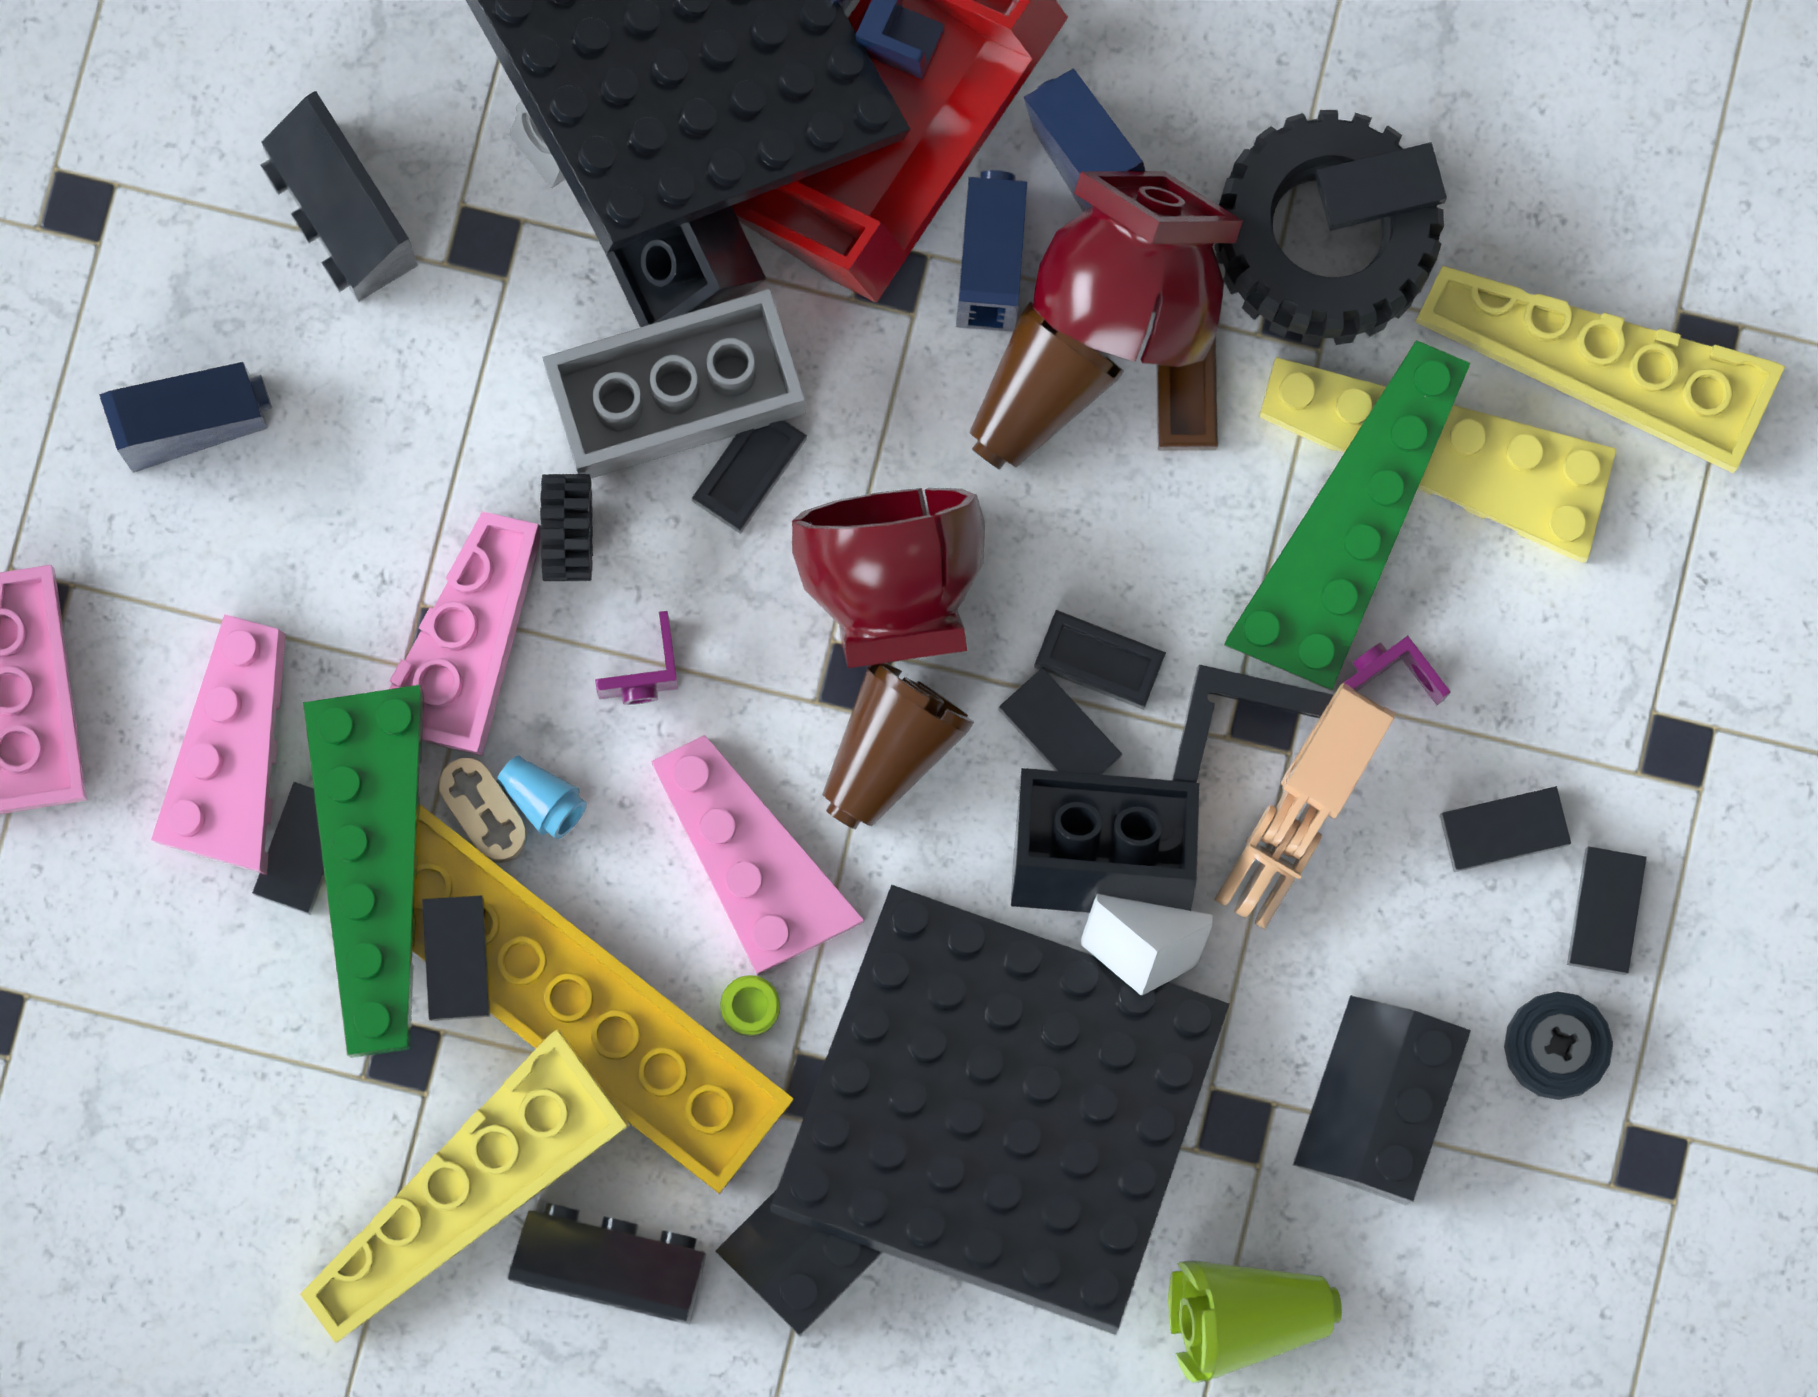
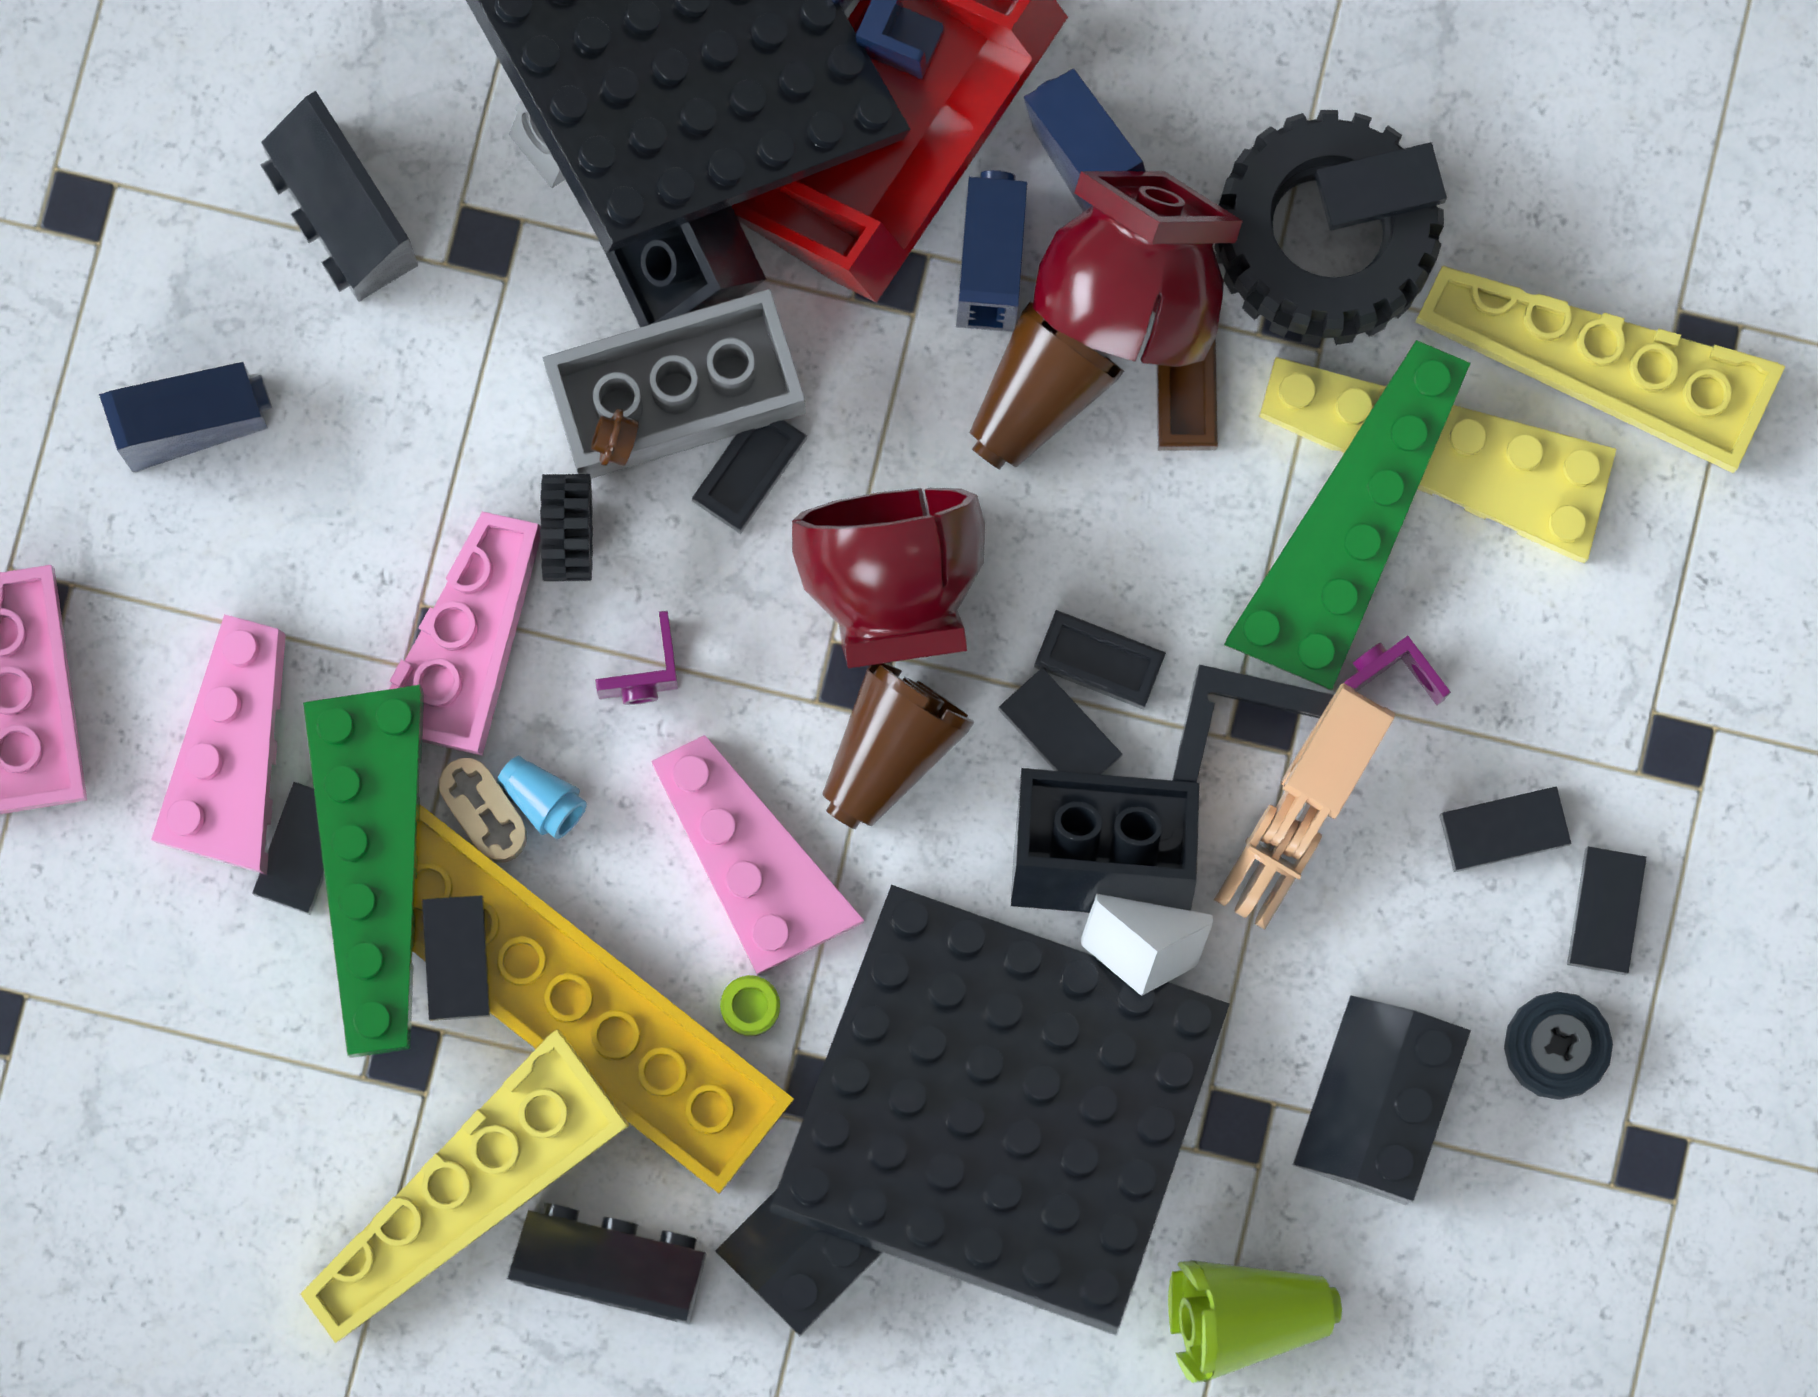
none -> reddish brown plate [591,409,639,466]

